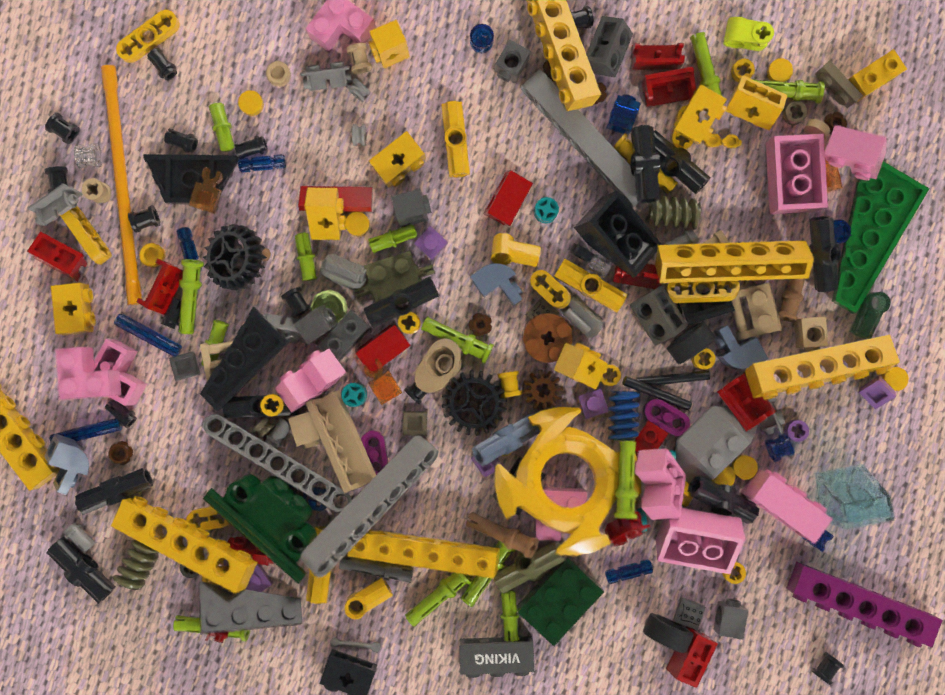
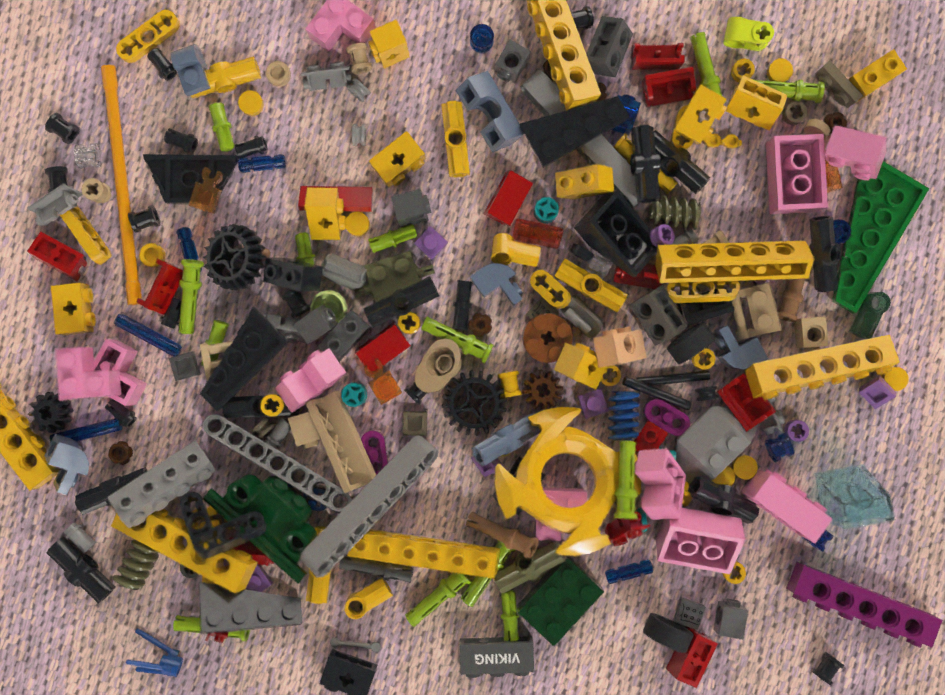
none -> black gear [28,392,74,433]
none -> light grey brick [107,440,216,528]
none -> blue plant [125,628,183,677]
none -> sand blue brick [171,44,211,96]
none -> black beam [180,492,267,559]
none -> yellow piece [190,56,261,98]
none -> black brick [263,257,323,292]
none -> black pin [452,280,473,330]
none -> sand blue arch [455,71,524,153]
none -> clear red slope [512,218,564,249]
none -> black wing [520,96,630,168]
none -> yellow brick [555,164,614,200]
none -> light nougat brick [593,326,647,367]
none -> medium lavender bush [650,224,675,247]
none -> black bush [695,386,719,401]

